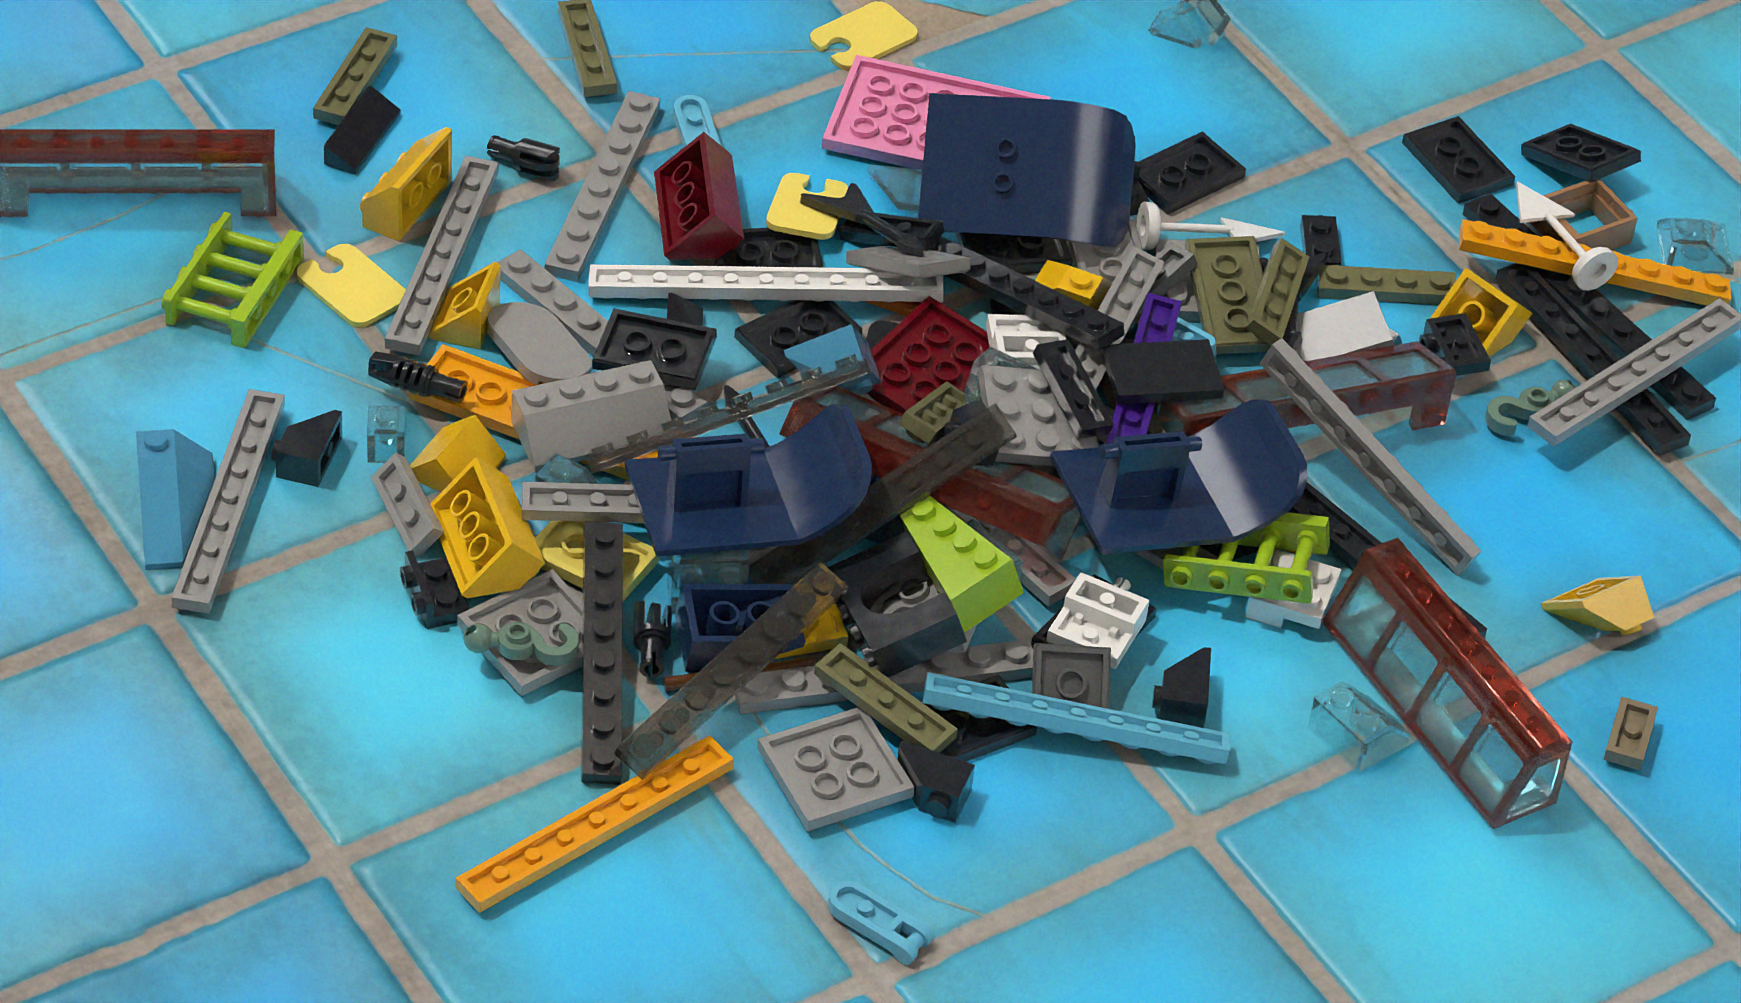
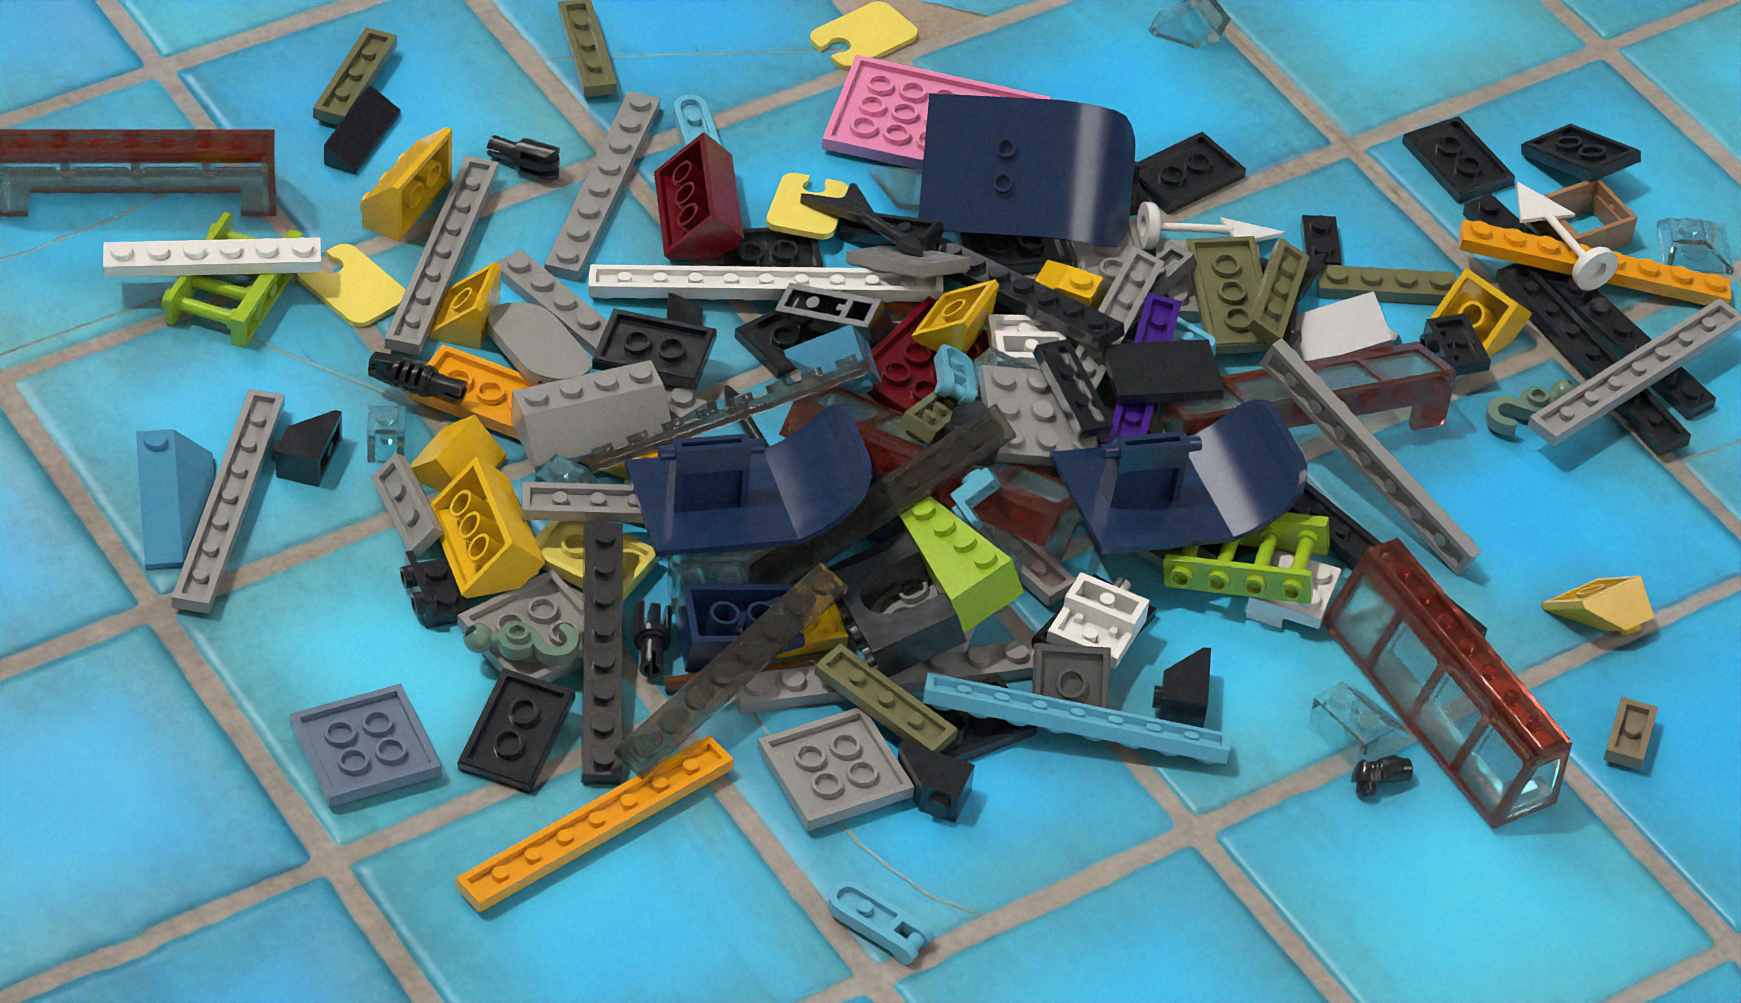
none -> white plate [103,237,321,277]
none -> sand blue plate [290,683,441,808]
none -> black tile [457,668,576,793]
none -> black slope [775,283,894,349]
none -> yellow slope [911,280,999,354]
none -> medium azure plate [934,344,977,406]
none -> medium azure bracket [950,467,1003,529]
none -> black arm [1351,754,1413,796]

